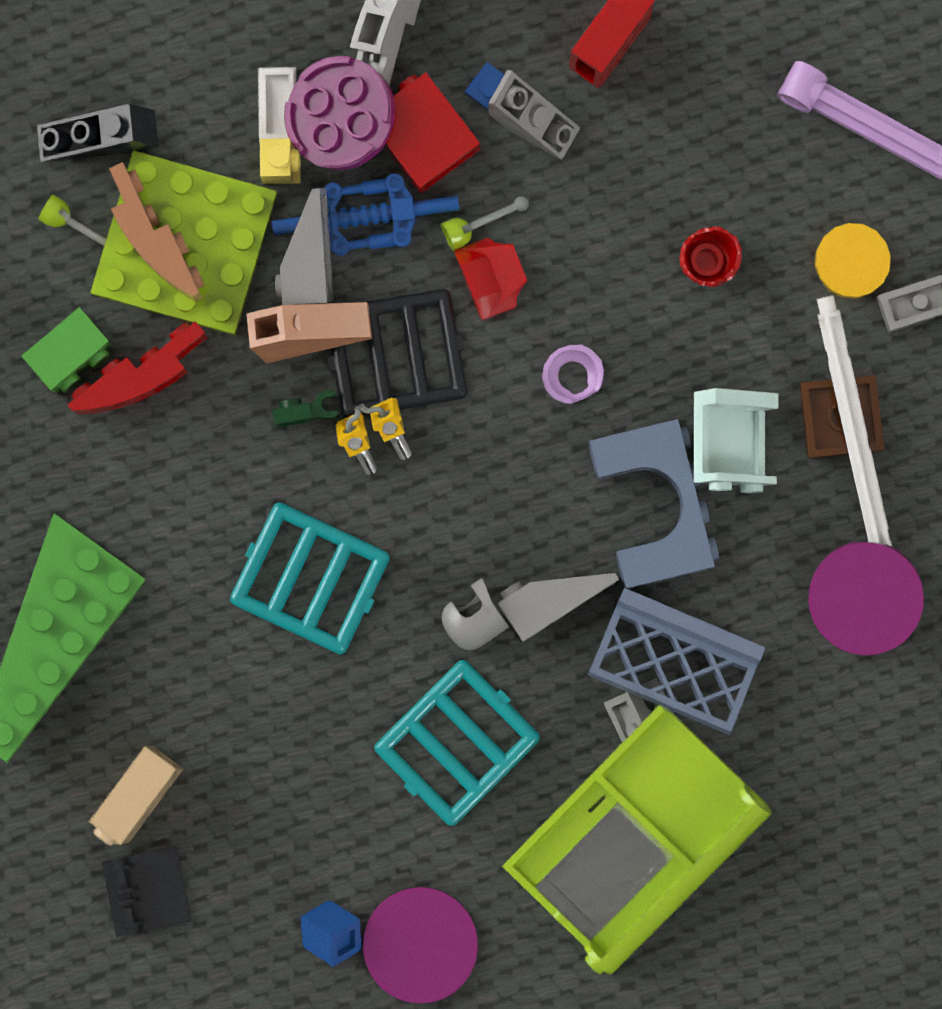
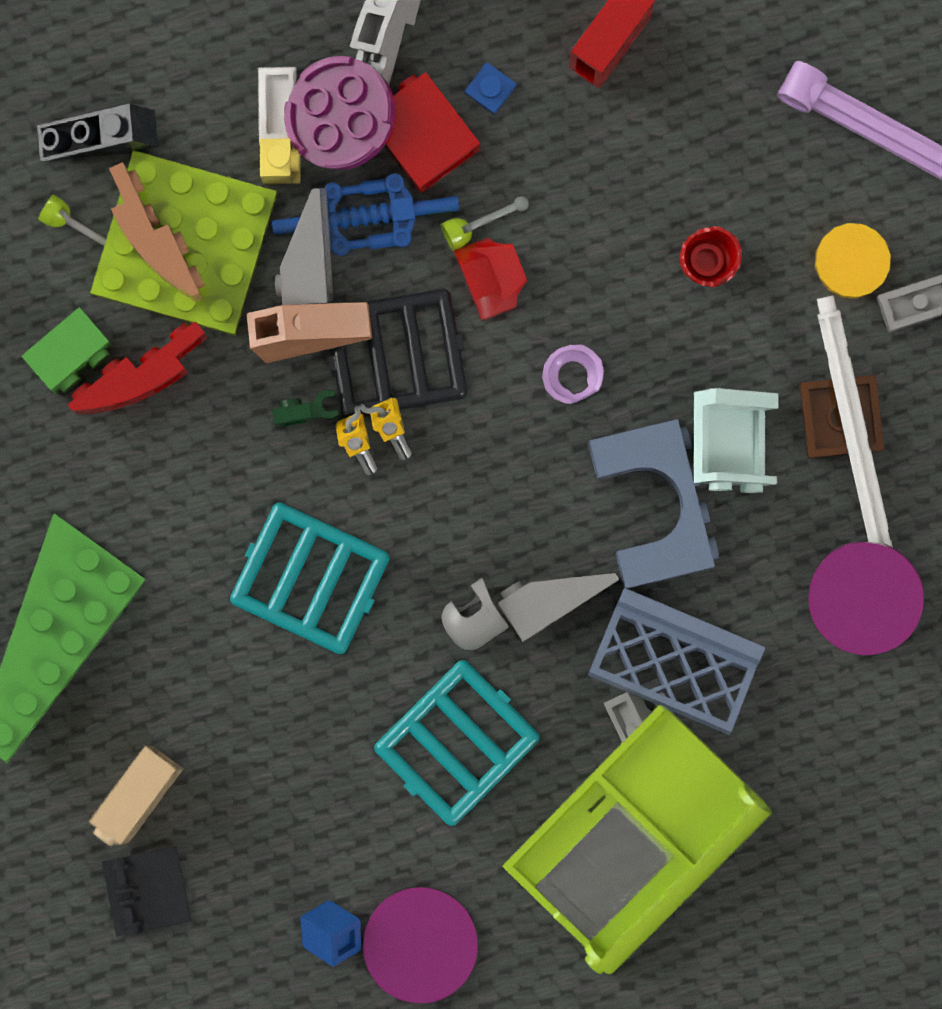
light grey slope [489,70,580,160] -> none

